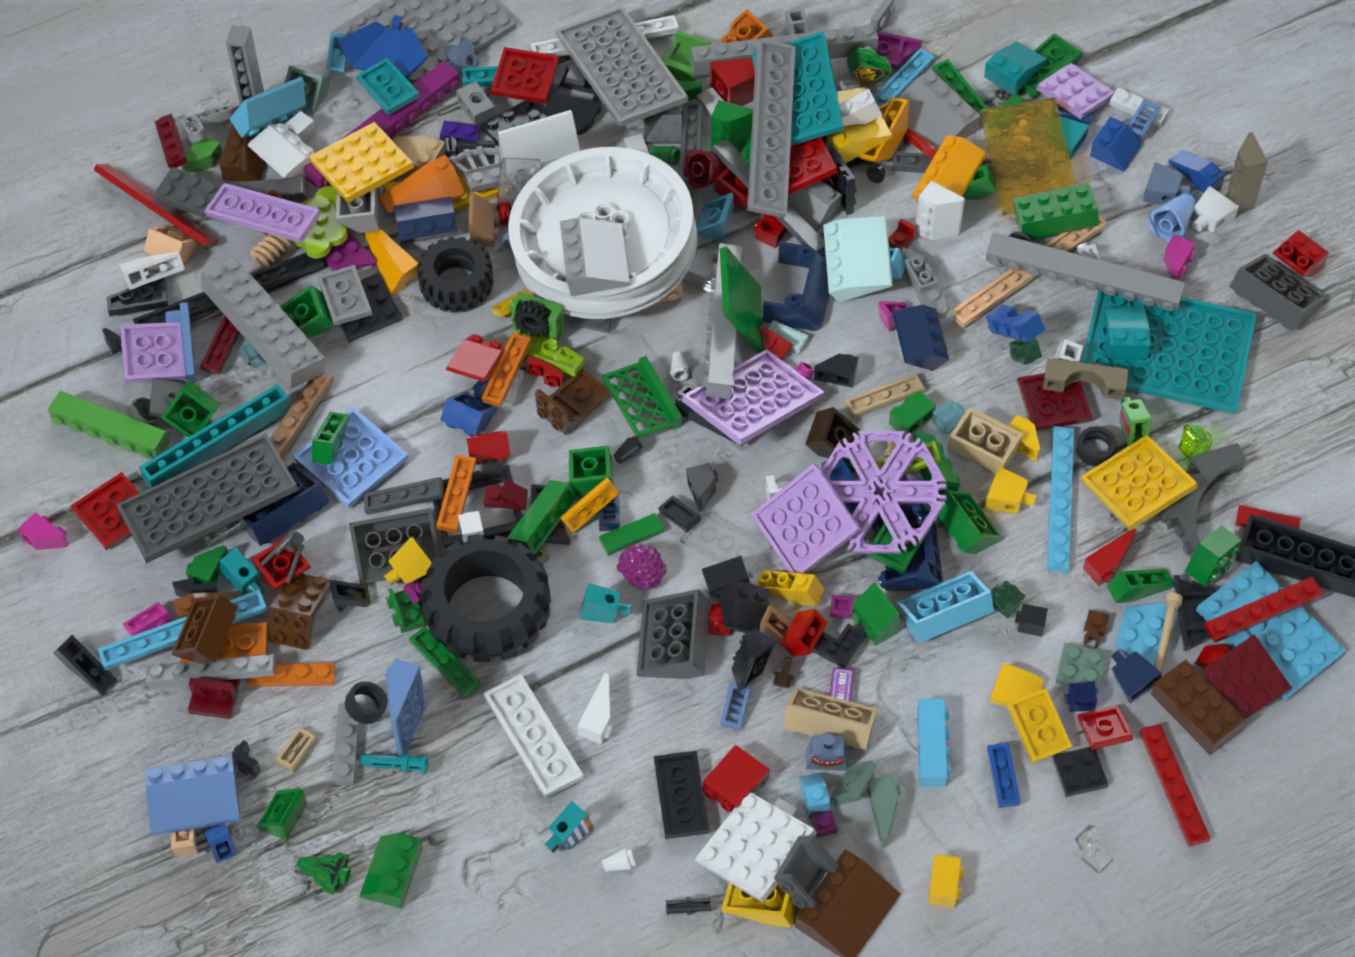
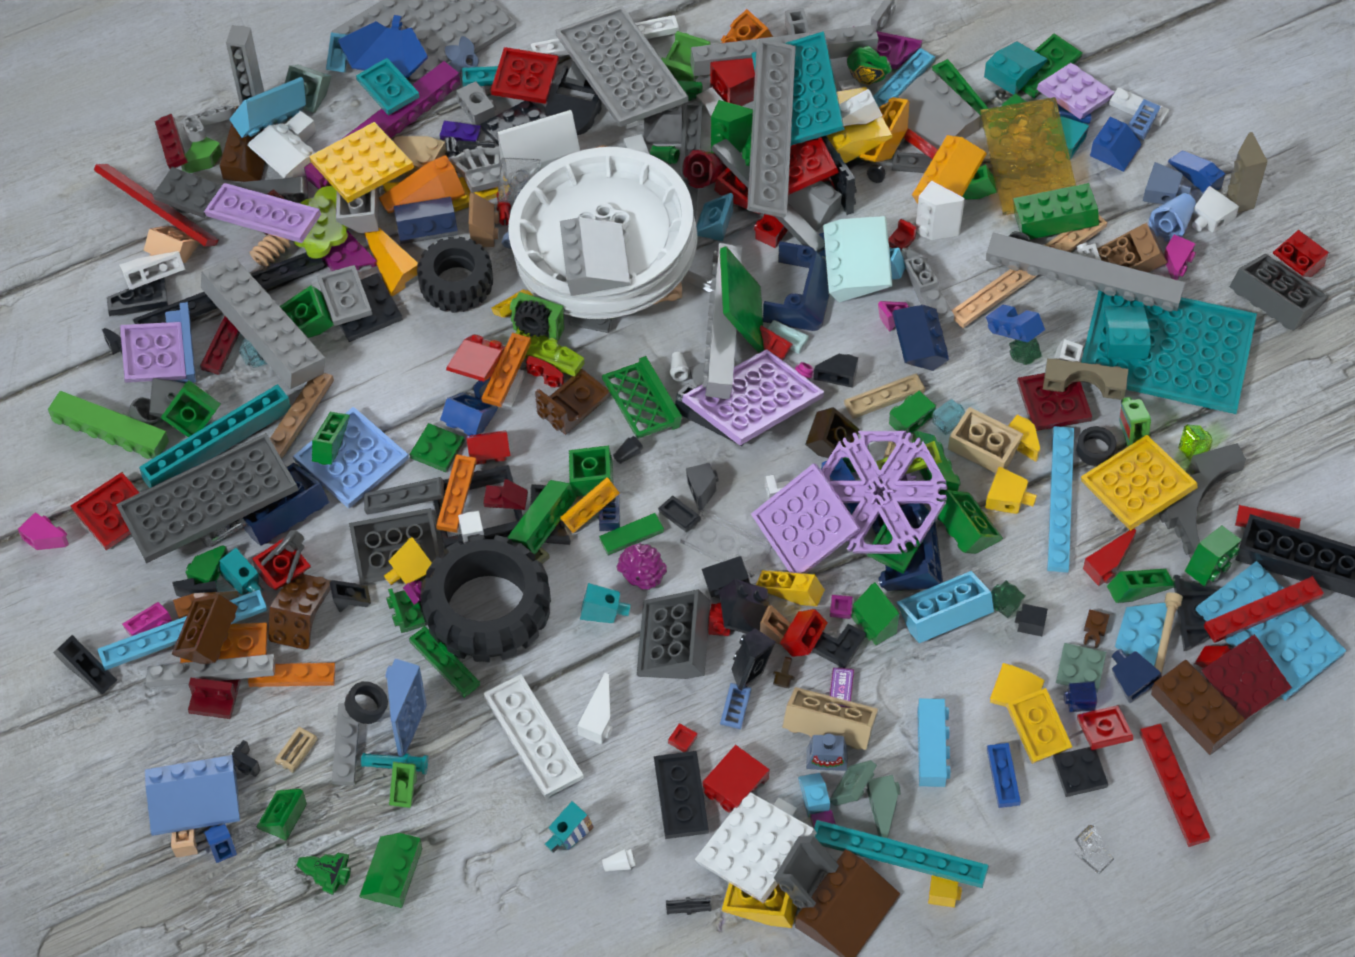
none -> bright green slope [389,762,417,808]
none -> green plate [409,423,465,473]
none -> red plate [668,723,698,752]
none -> teal plate [814,820,989,888]
none -> medium nougat slope [1097,222,1168,272]

